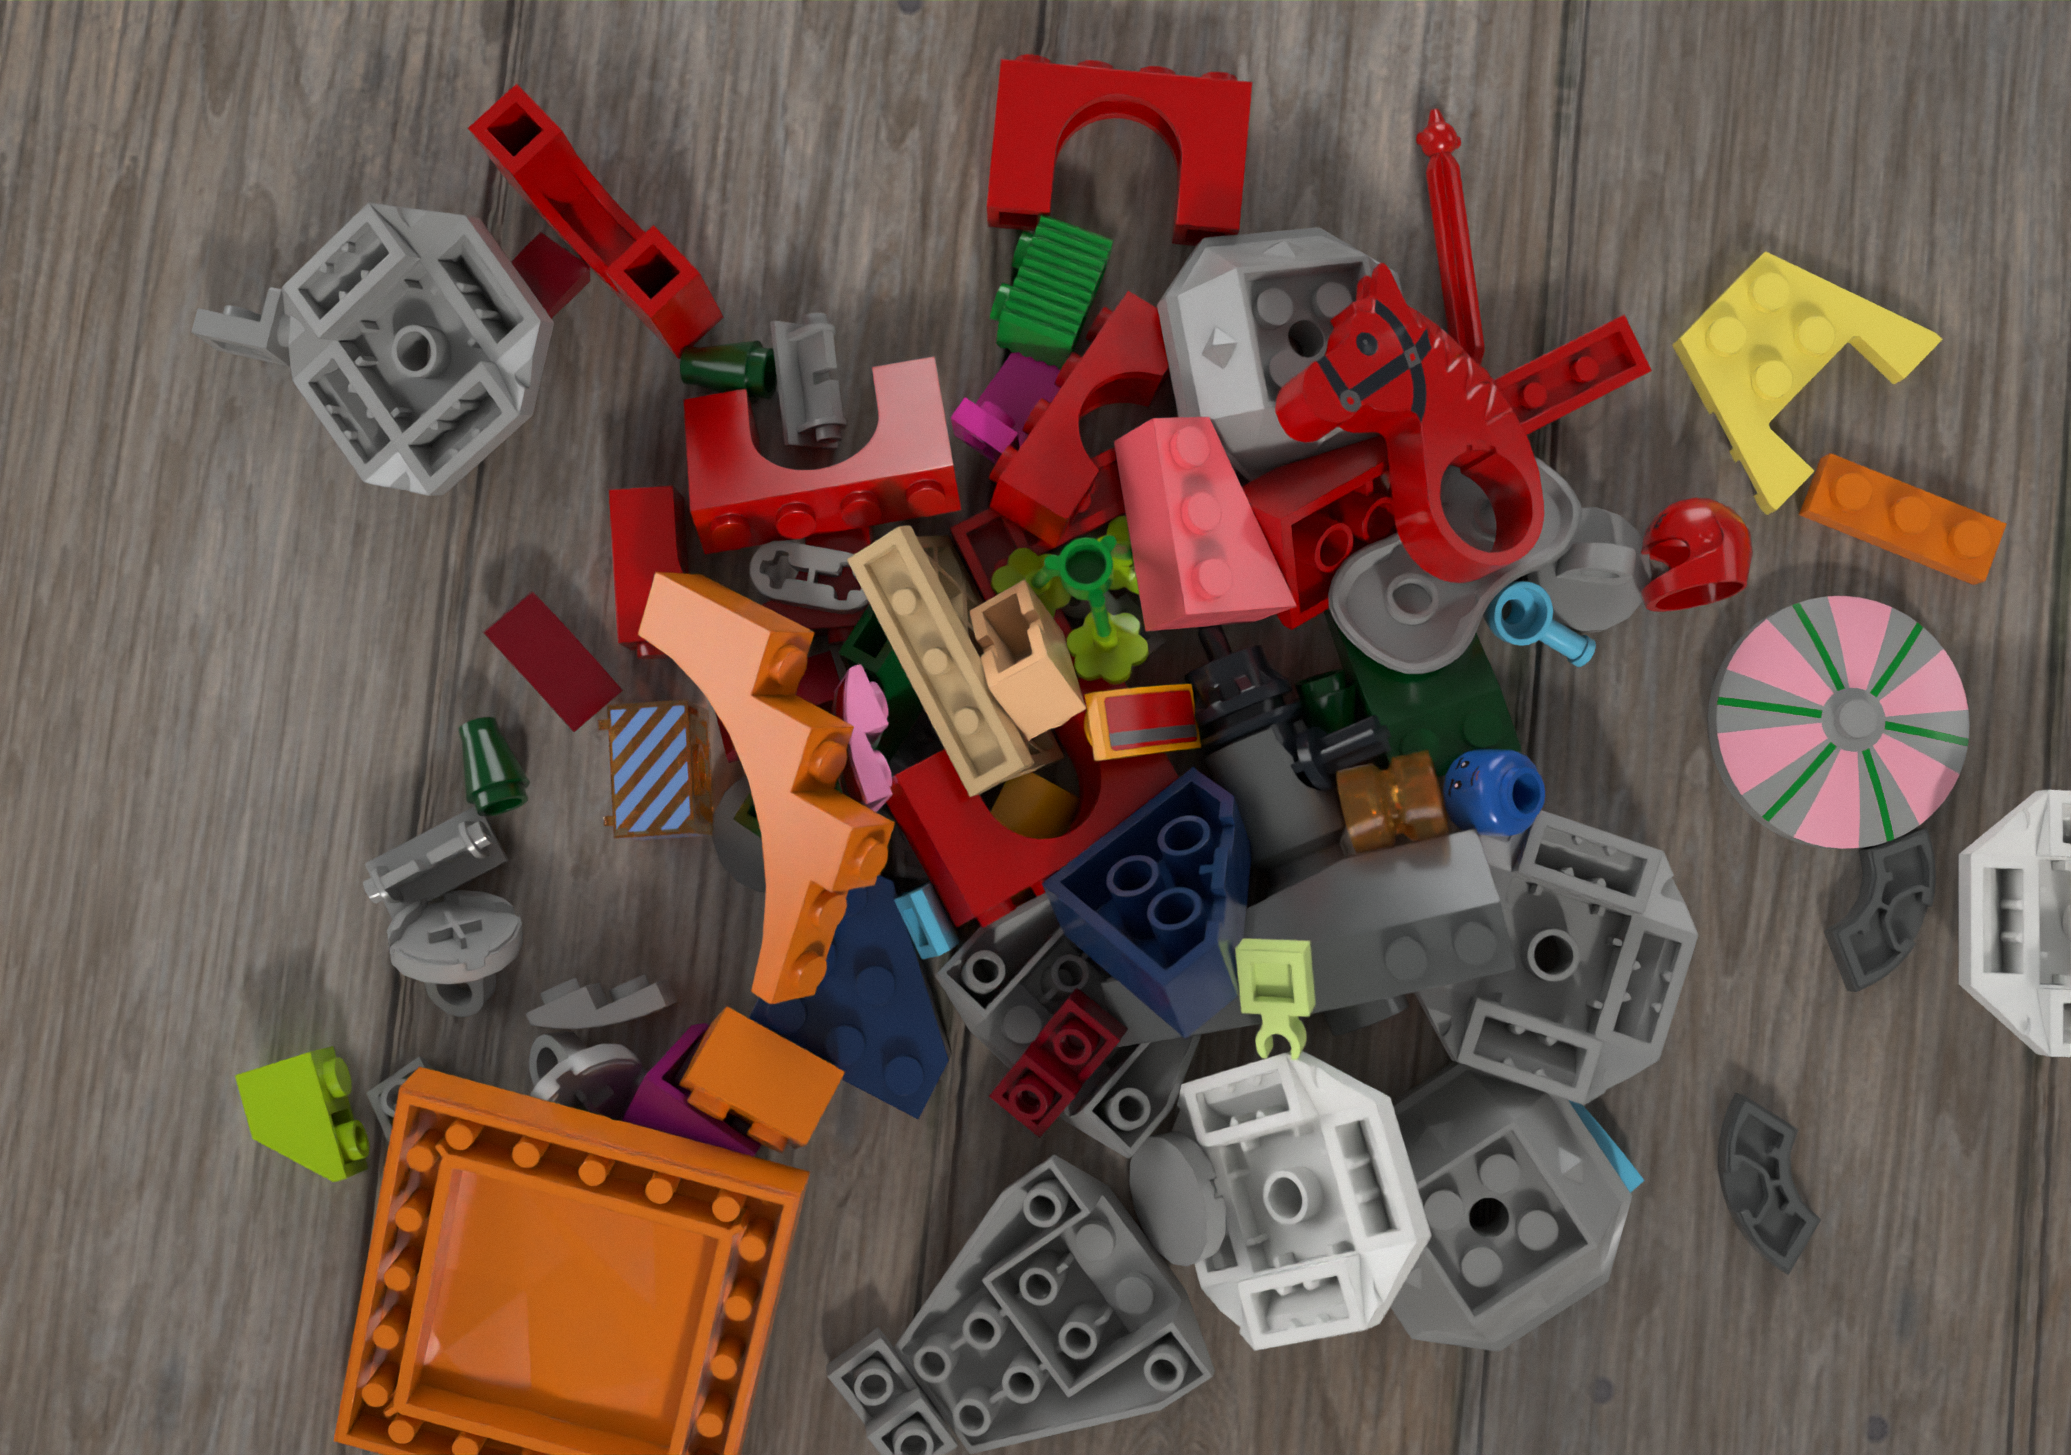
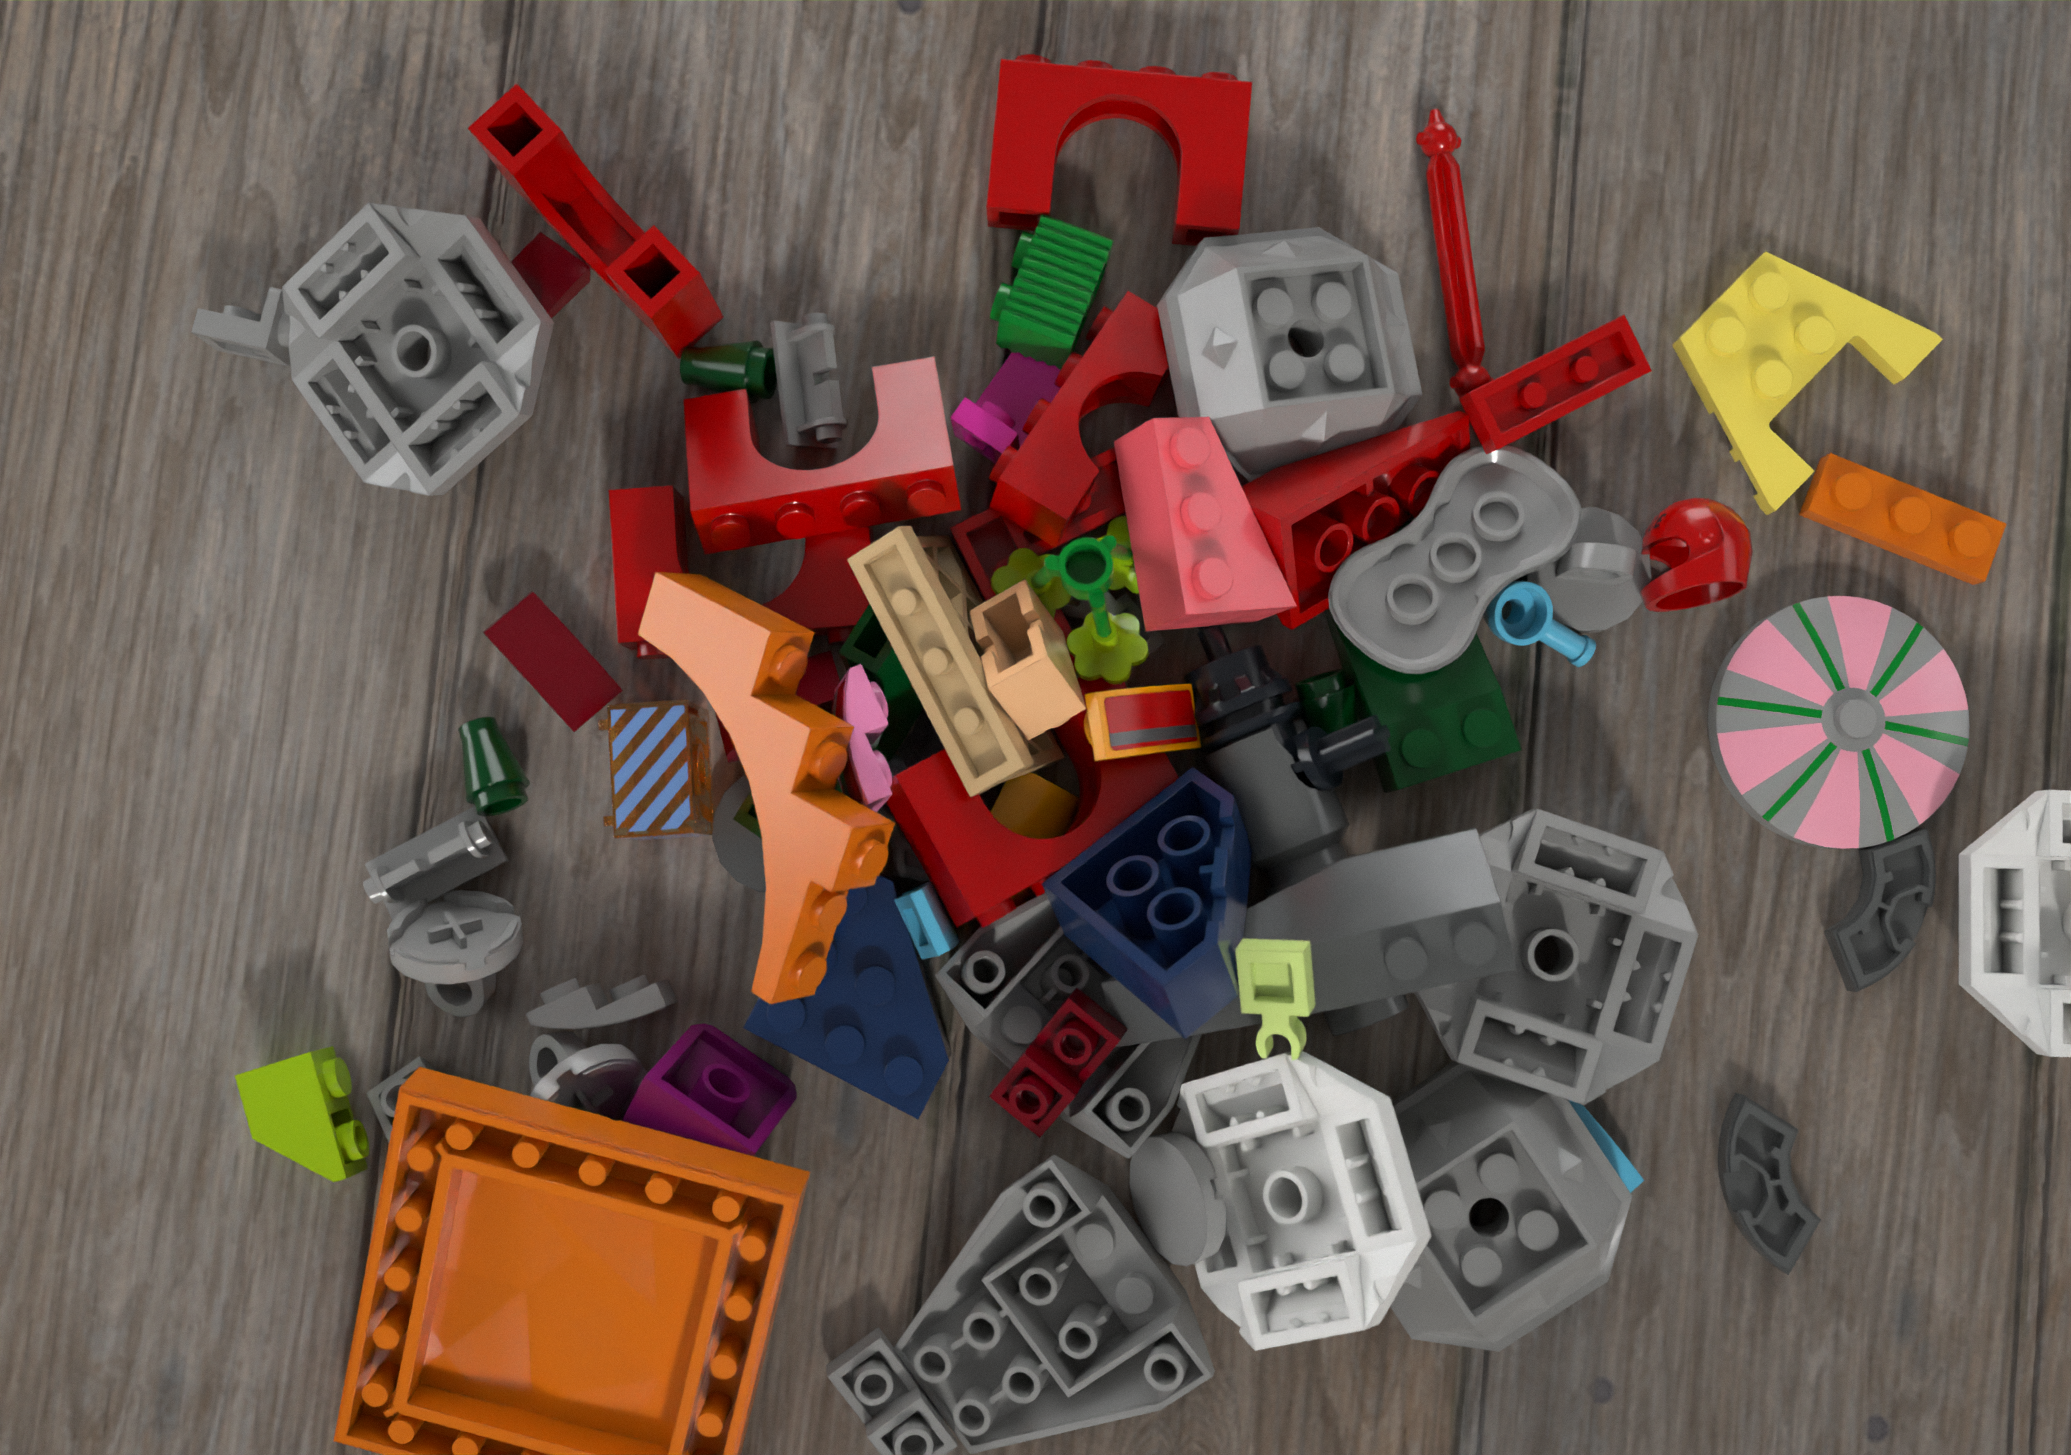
orange slope [679,1006,845,1153] -> none
light grey beam [750,541,869,614] -> none
red animal [1275,262,1545,583] -> none
clear orange wheel [1336,749,1450,854] -> none
blue head [1443,749,1545,837] -> none

